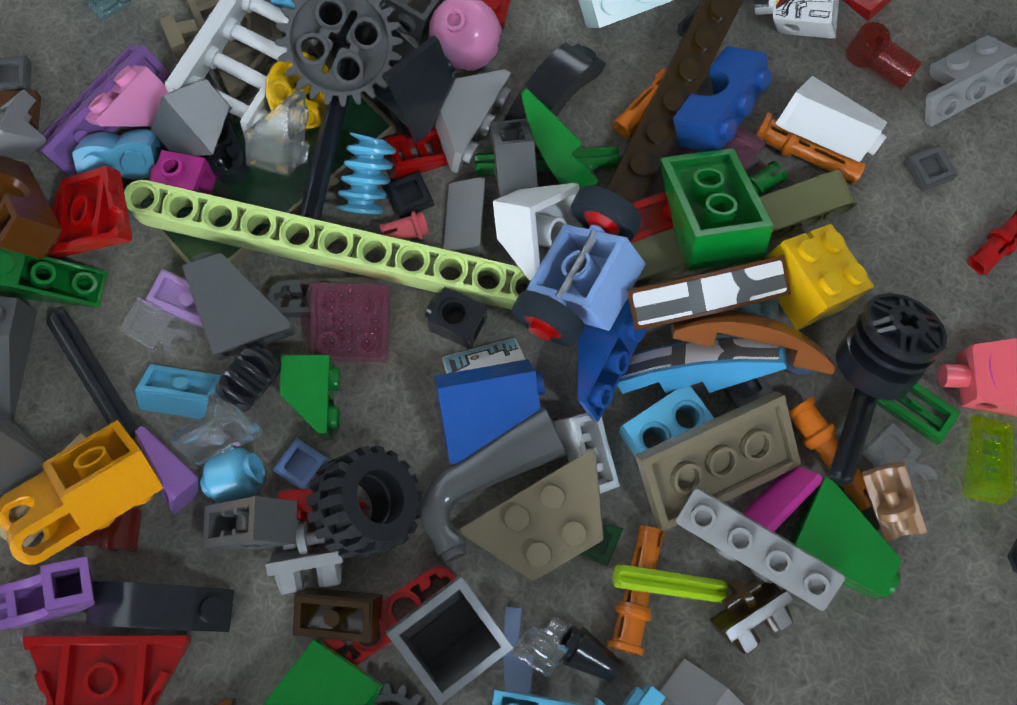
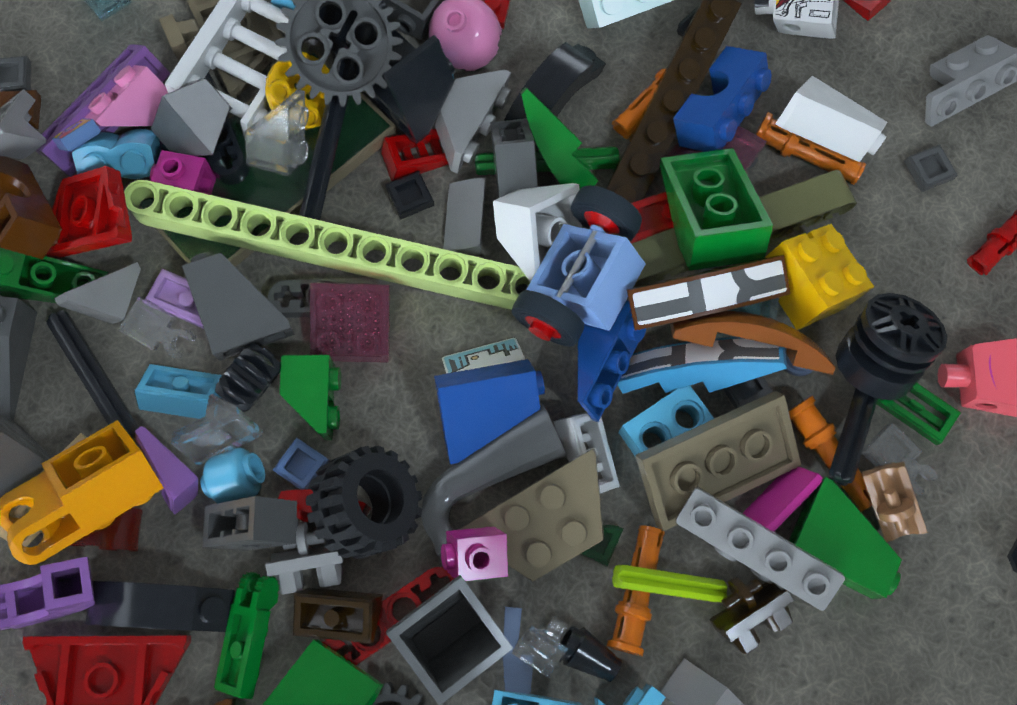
medium azure piece [335,132,396,216] -> none
coral pin [379,211,430,240] -> none
black brick [425,287,487,349] -> none
green pin [748,161,787,197] -> none
clear red piece [846,21,922,90] -> none
clear neon green slope [963,416,1015,506] -> none
none -> medium blue tile [51,118,101,152]
none -> light grey slope [54,262,141,324]
none -> green hinge [214,572,280,699]
none -> dark pink brick [441,526,508,581]

